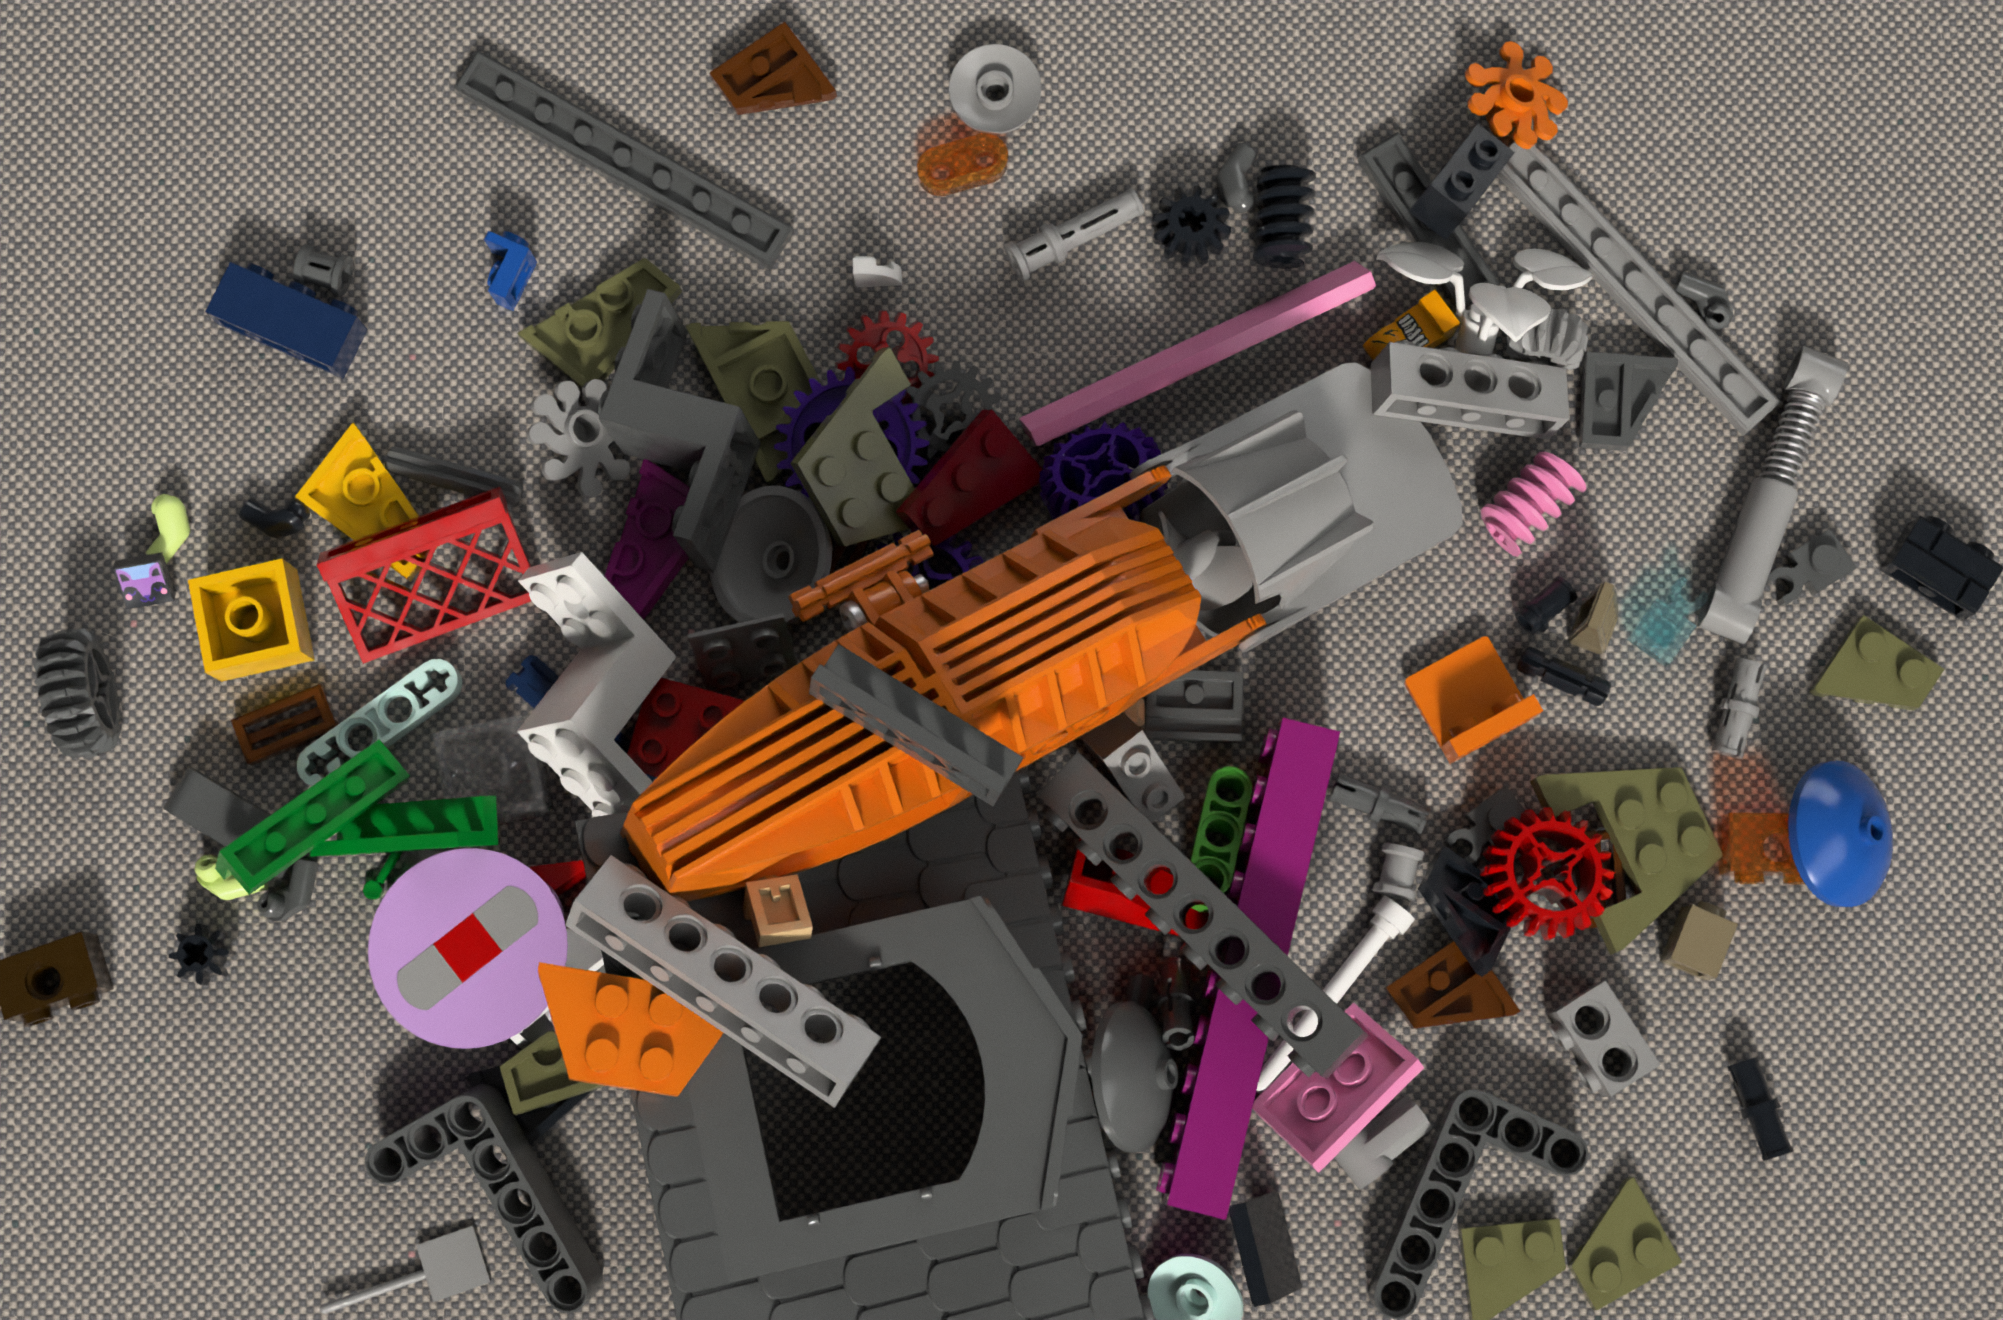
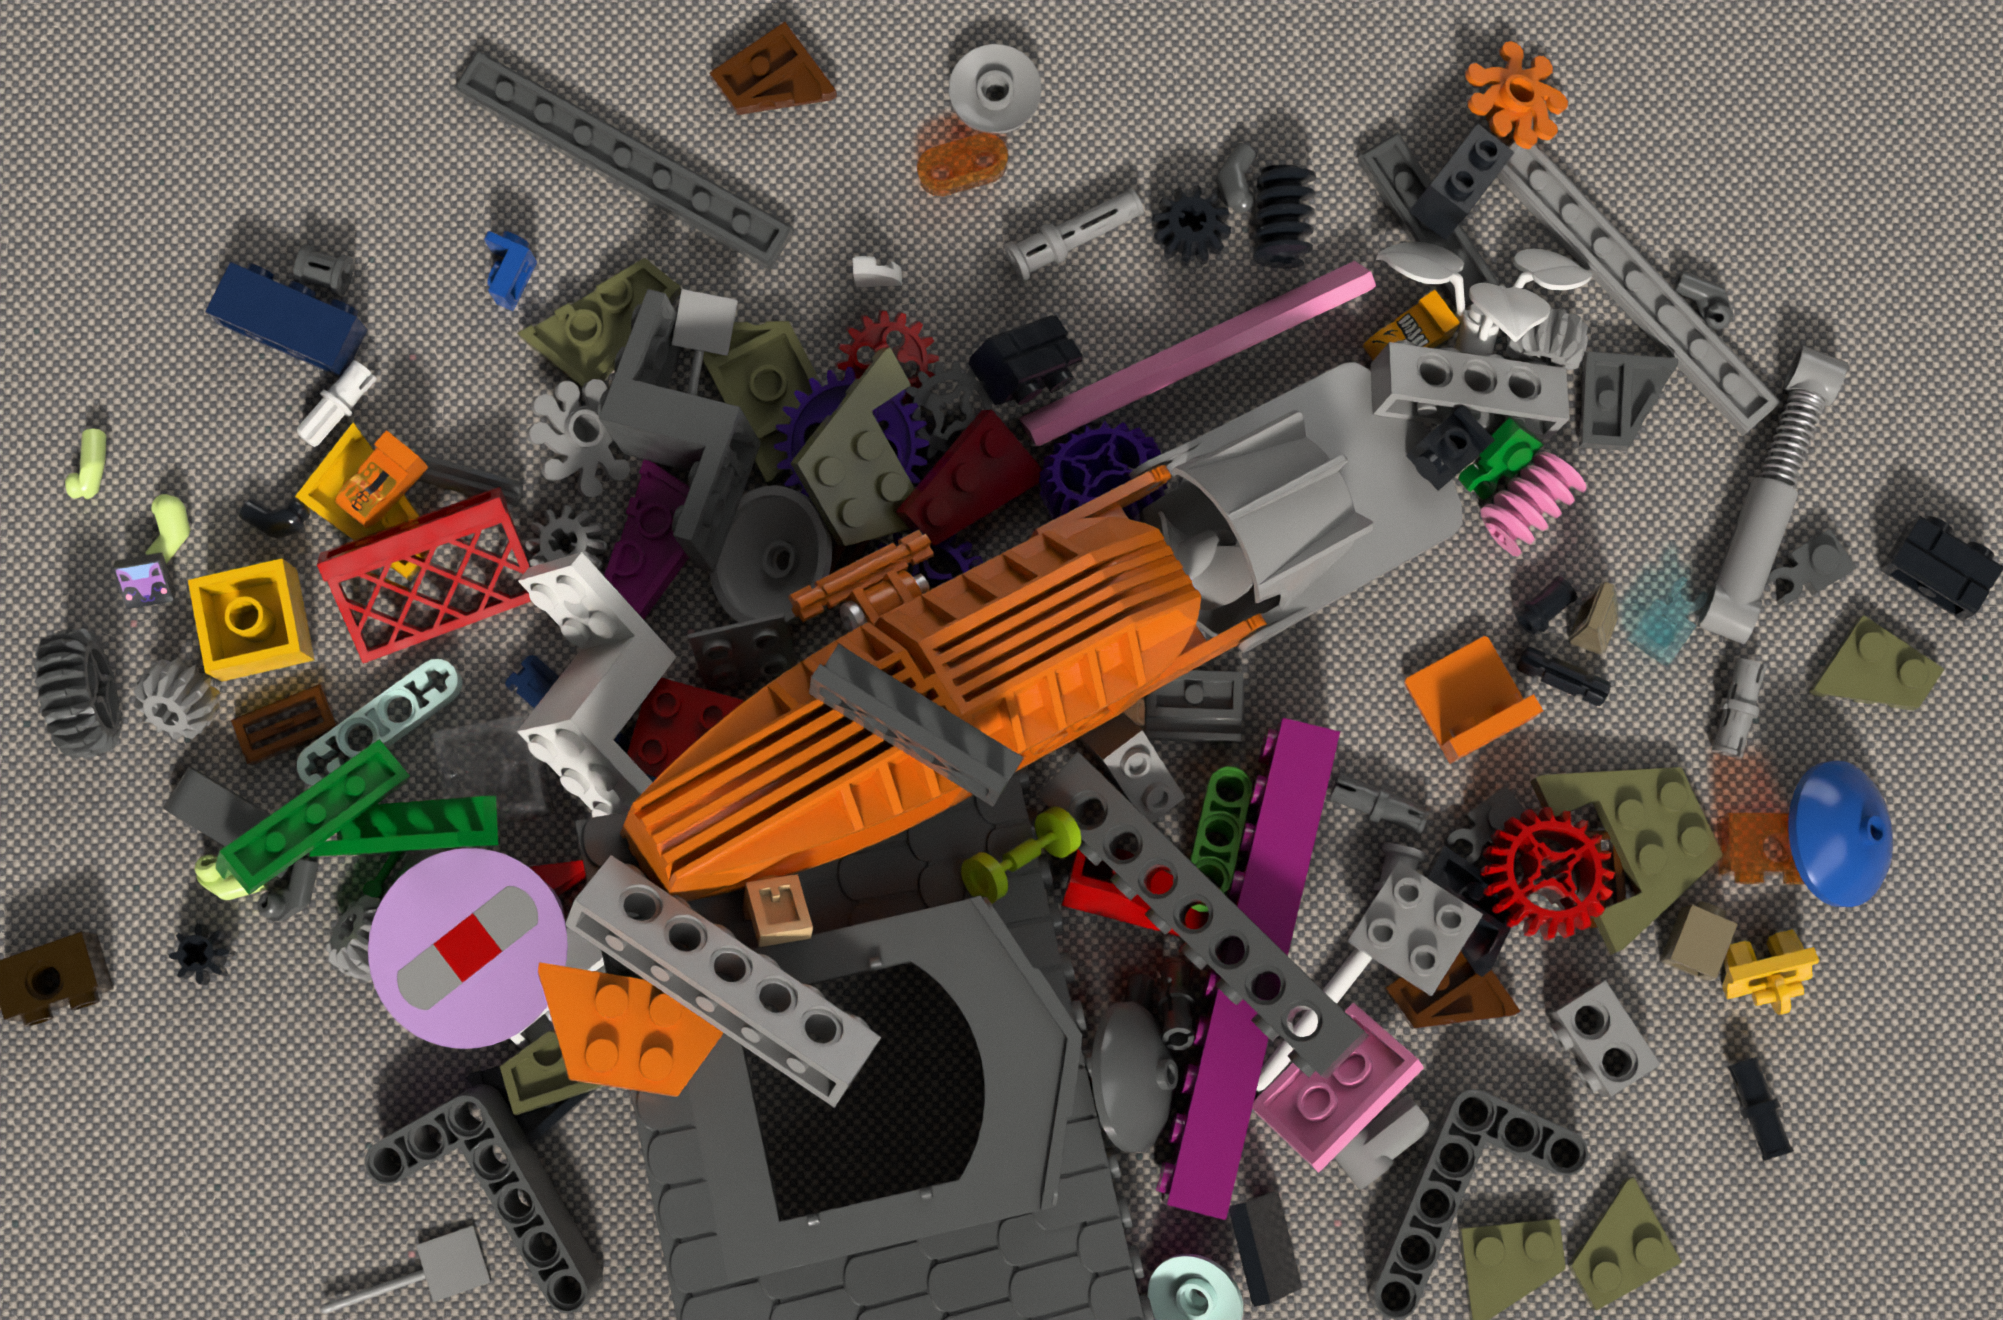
none -> yellowish green arm [65,429,107,499]
none -> light grey gear [133,657,221,740]
none -> white axle [297,360,377,447]
none -> light grey gear [326,894,382,982]
none -> orange leg [335,430,429,528]
none -> light grey gear [525,505,608,570]
none -> light grey piece [672,289,738,396]
none -> lime wheel [961,806,1081,904]
none -> black brick [968,315,1083,405]
none -> light grey hinge [1347,861,1483,996]
none -> black brick [1406,405,1495,491]
none -> green plate [1458,417,1544,500]
none -> yellow hips [1722,929,1819,1015]

